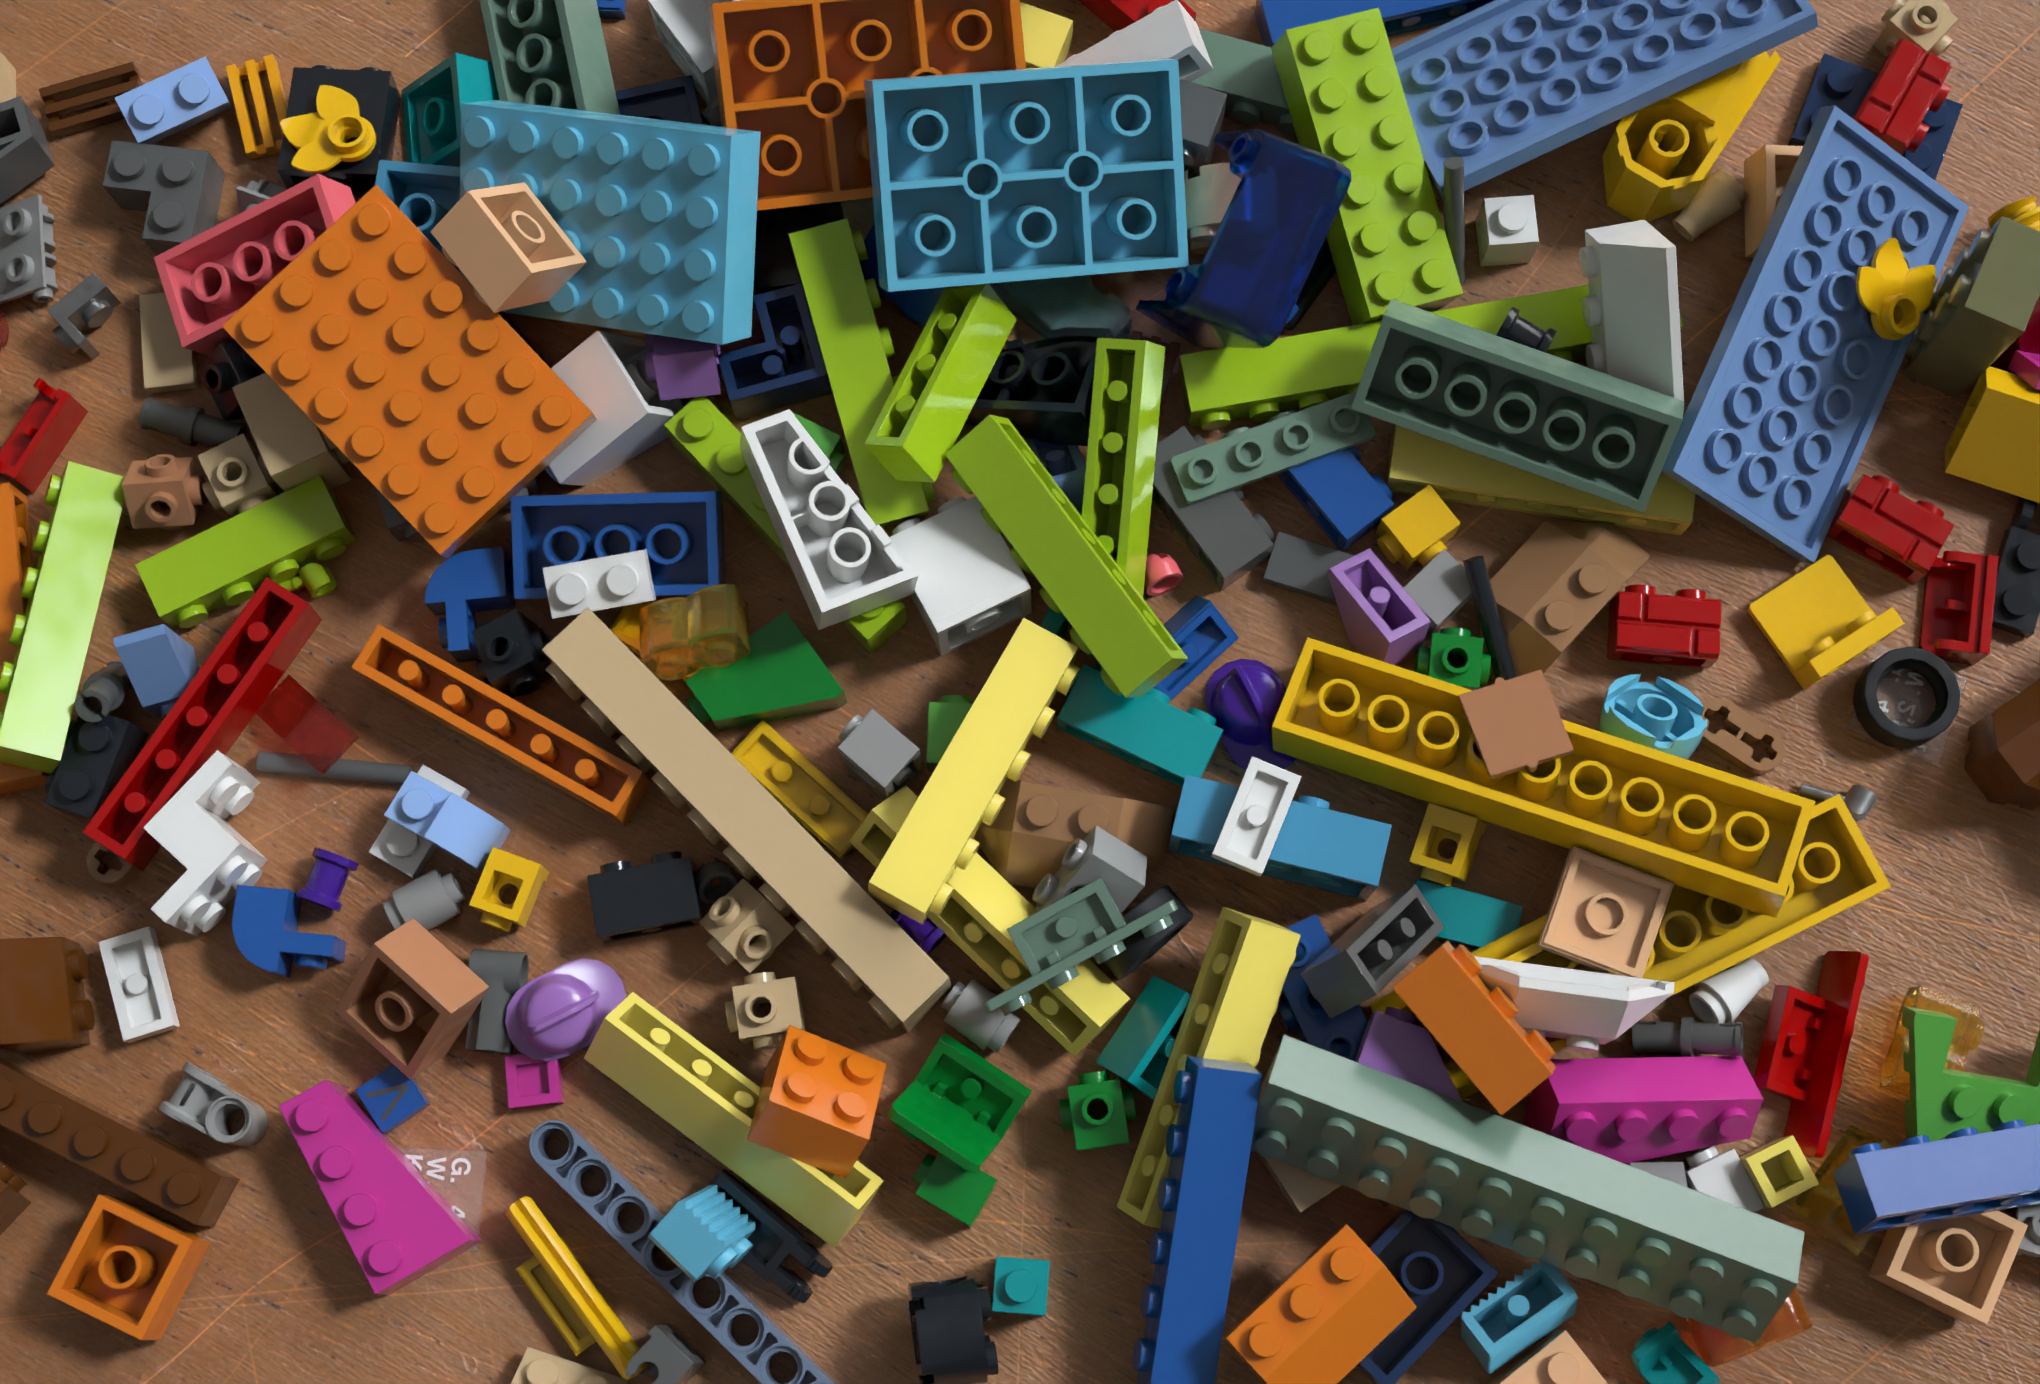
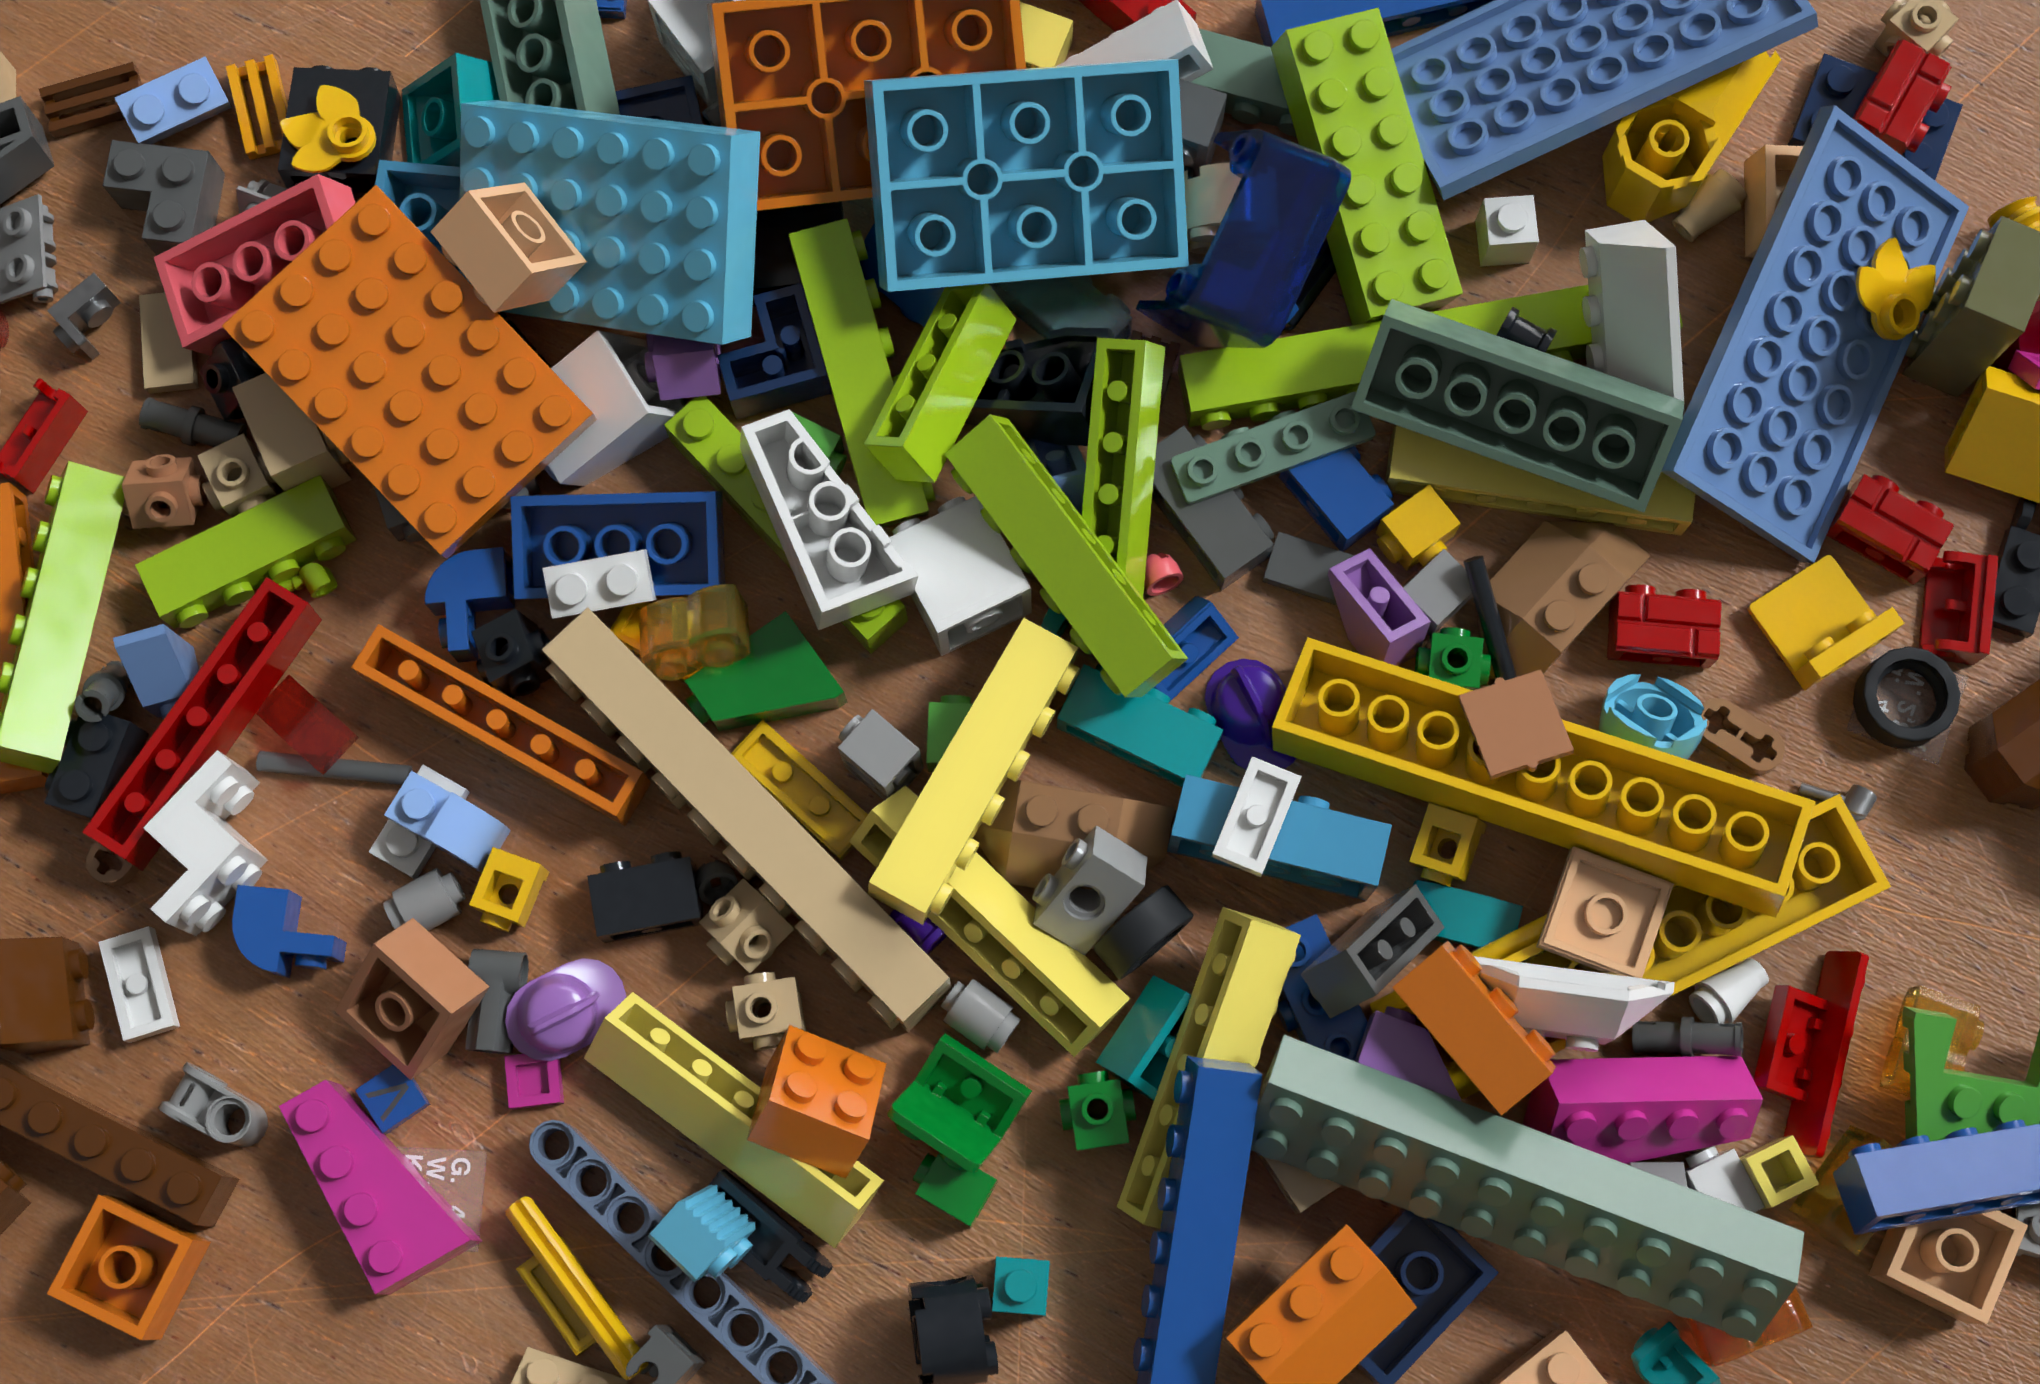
dark purple bush [295,848,359,912] -> none
sand green bracket [983,878,1178,1016] -> none
dark grey bar [1443,157,1465,286] -> none
medium azure brick [1460,1261,1578,1374] -> none

